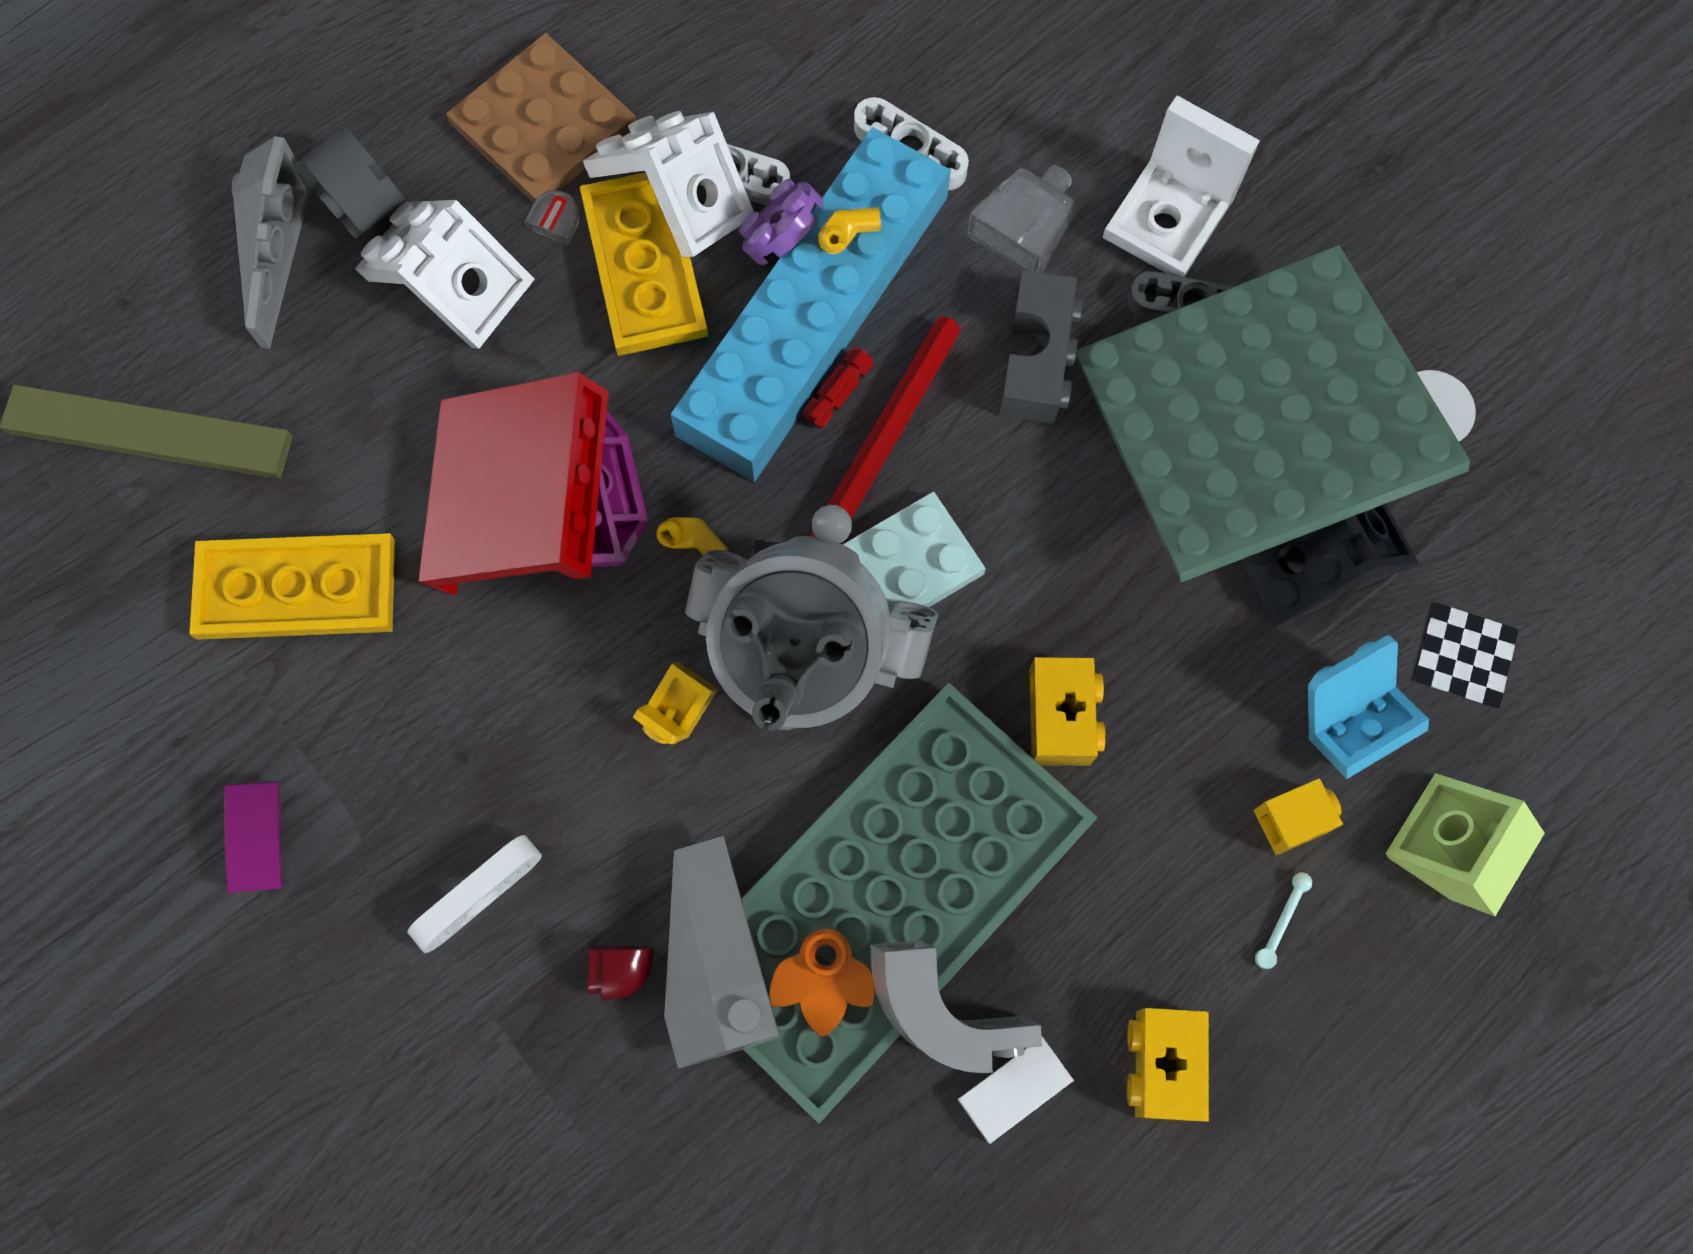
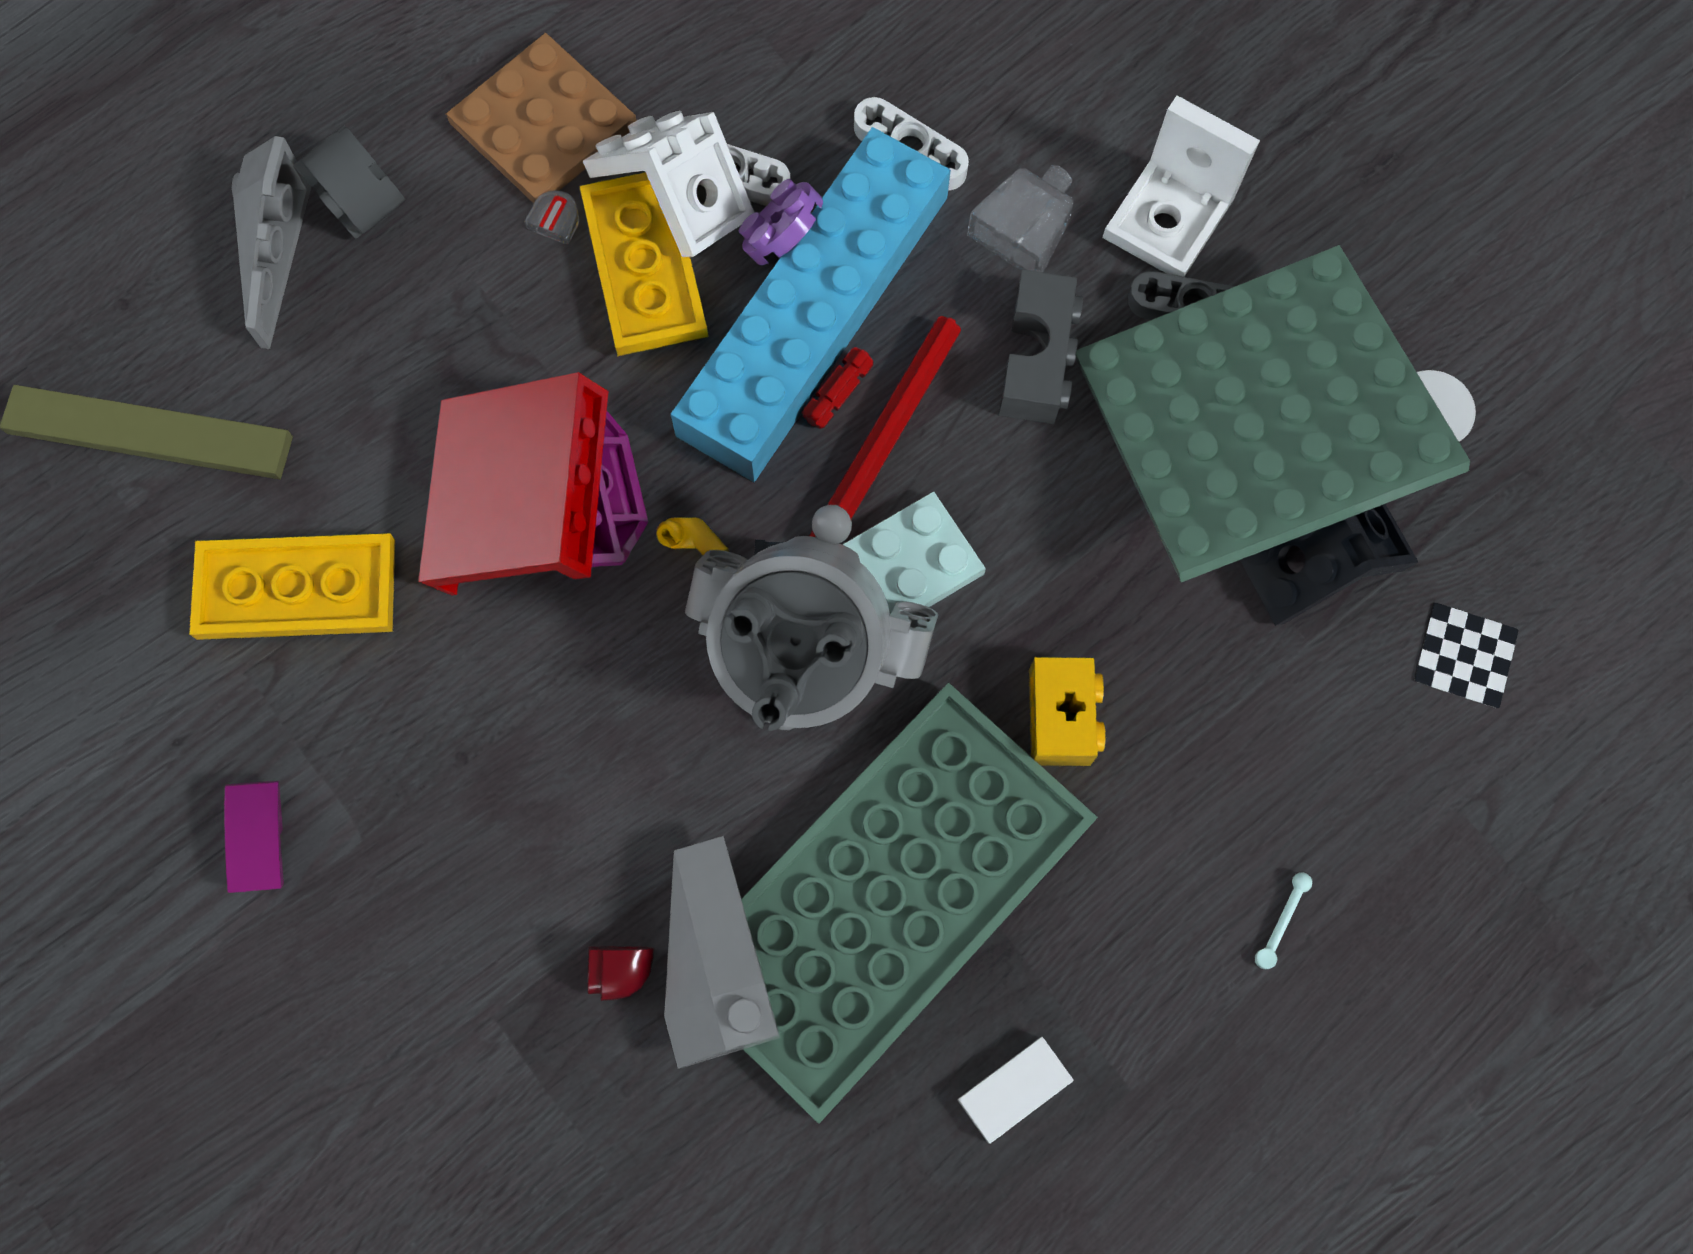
white bracket [355,200,535,349] -> none
white beam [407,835,542,953] -> none
yellow bracket [633,661,718,745] -> none
orange plate [769,929,875,1037] -> none
yellow arm [818,207,881,254] -> none
light grey arch [870,941,1042,1073] -> none
yellow brick [1127,1008,1209,1122] -> none
yellow brick [1253,778,1343,856] -> none
medium azure bracket [1308,635,1429,779] -> none
yellowish green slope [1385,773,1545,916] -> none

